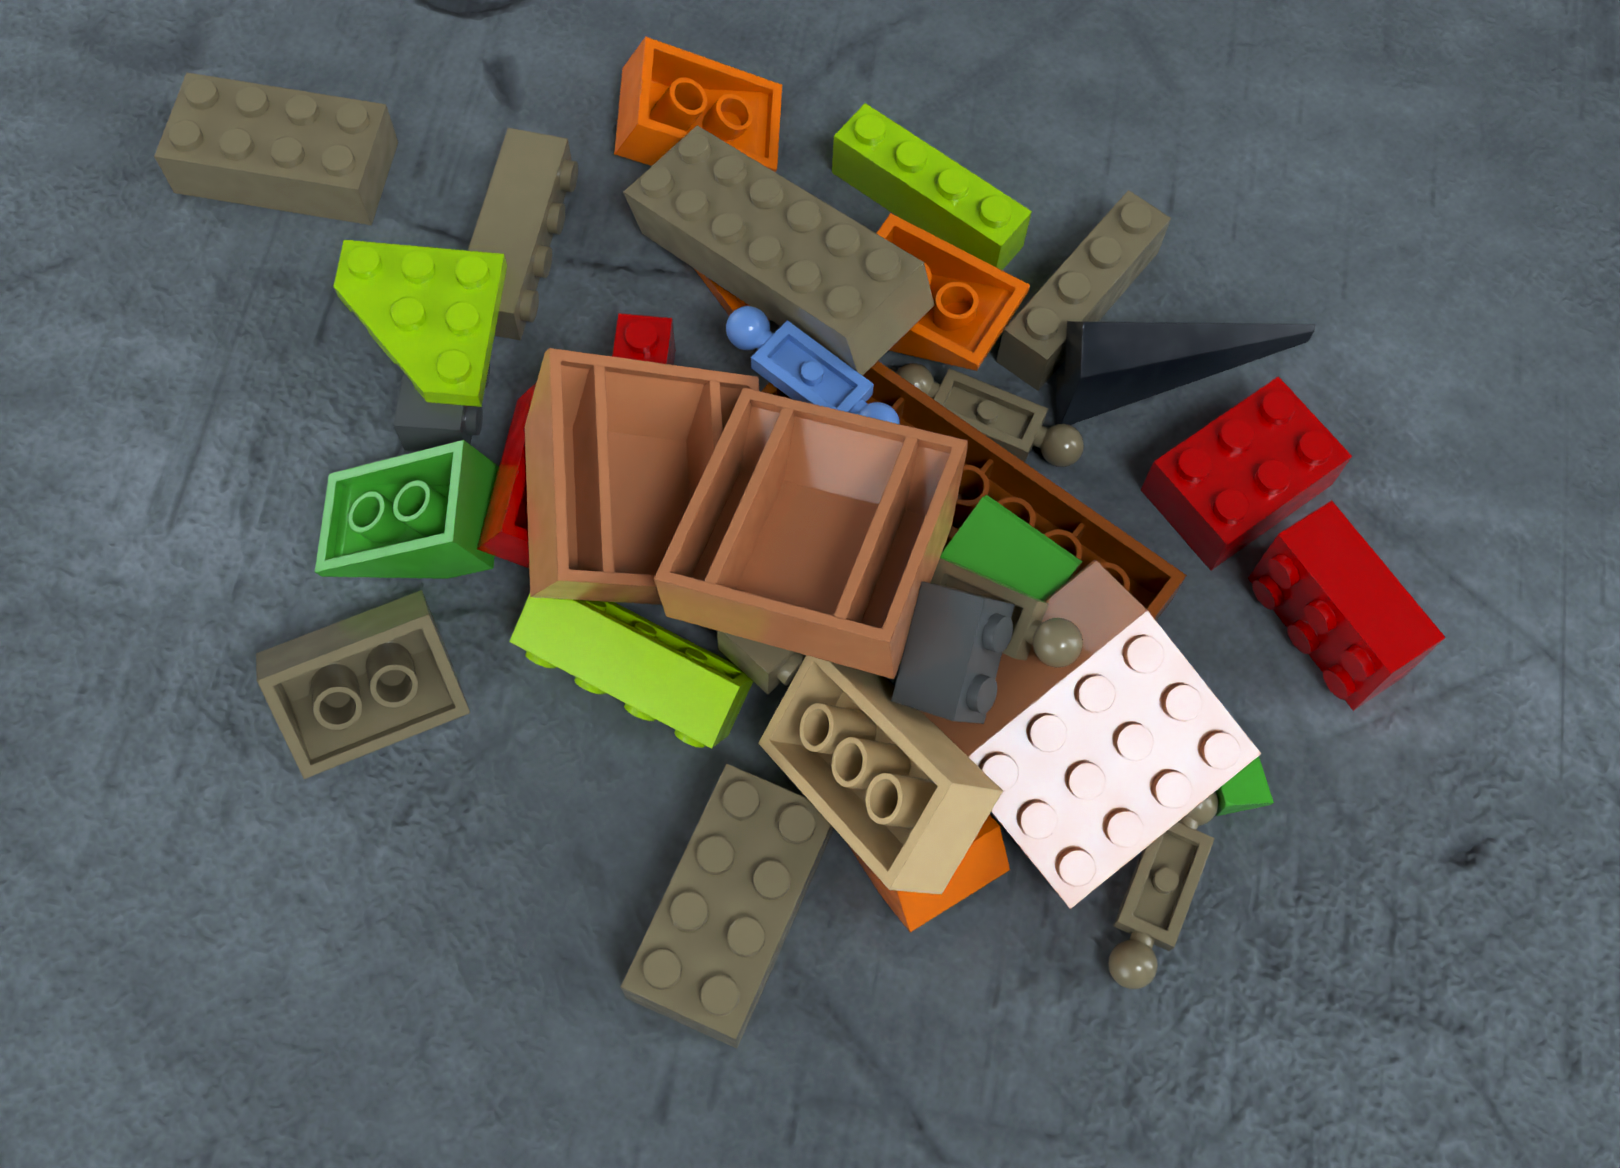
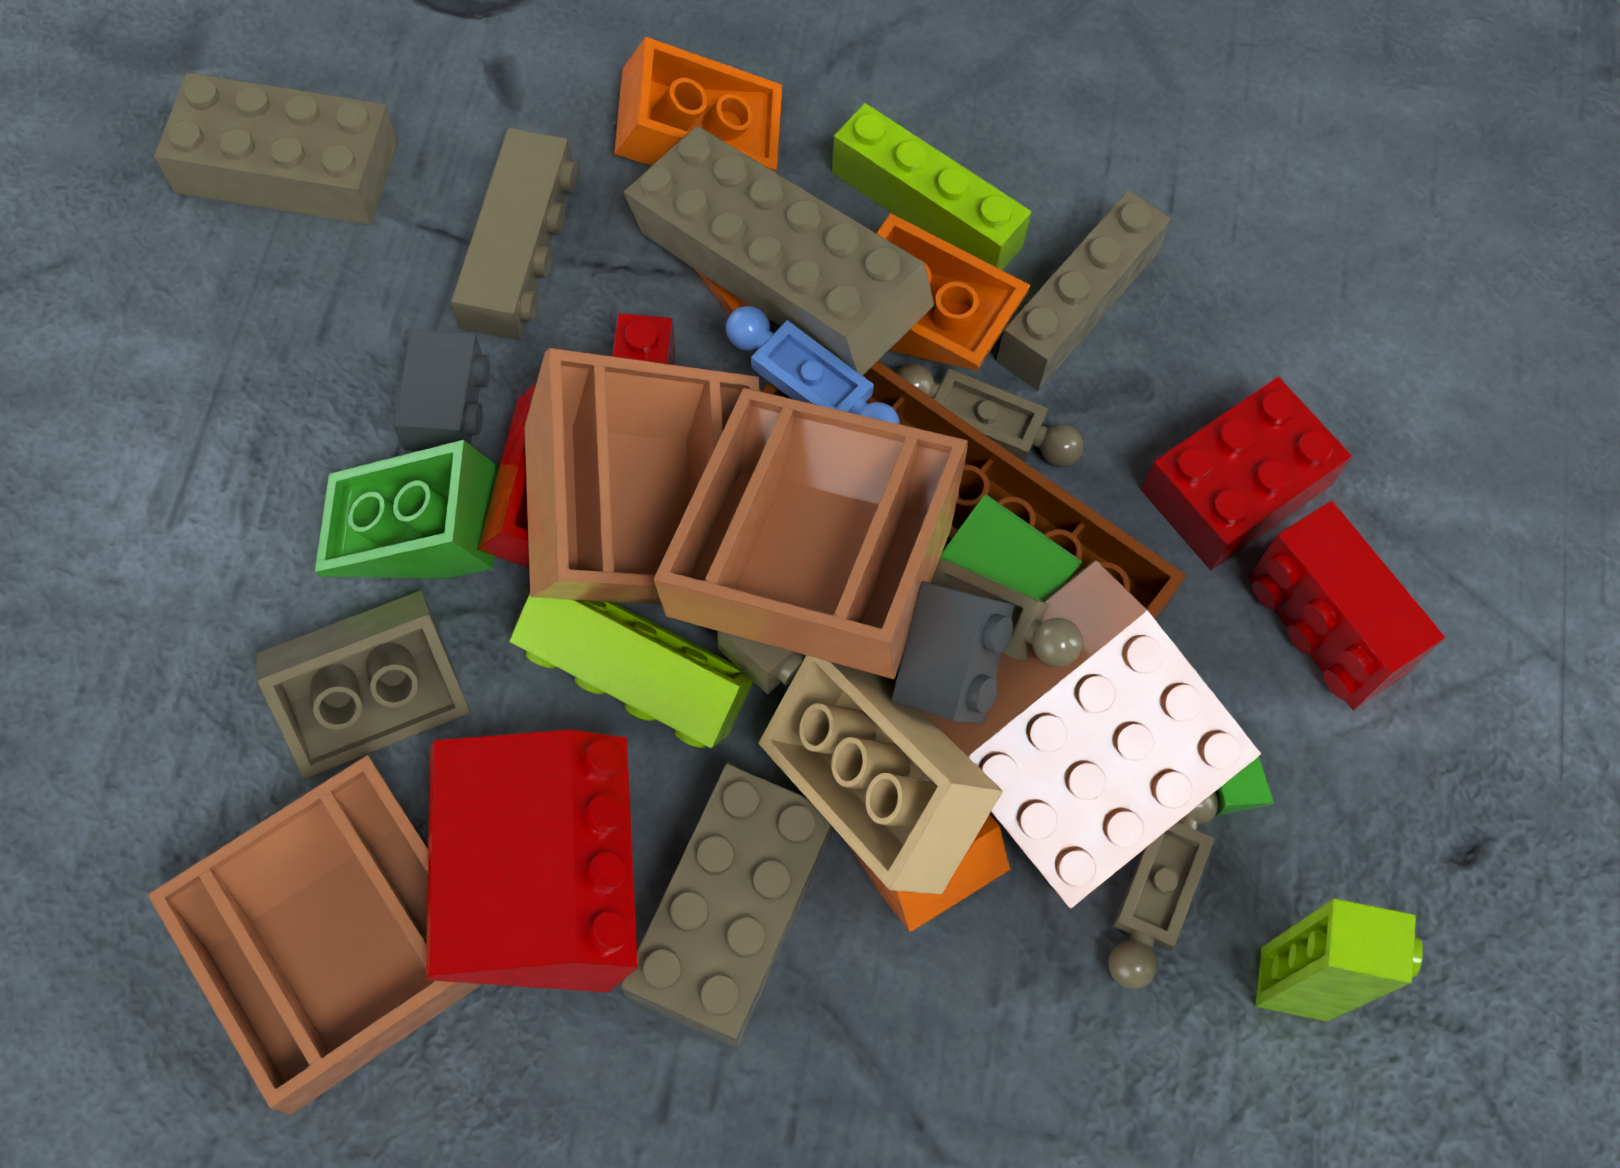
lime plate [333,240,507,407] -> none
black wedge [1055,321,1315,425] -> none
none -> nougat slope [147,755,482,1115]
none -> red slope [426,730,638,993]
none -> lime brick [1255,898,1423,1022]

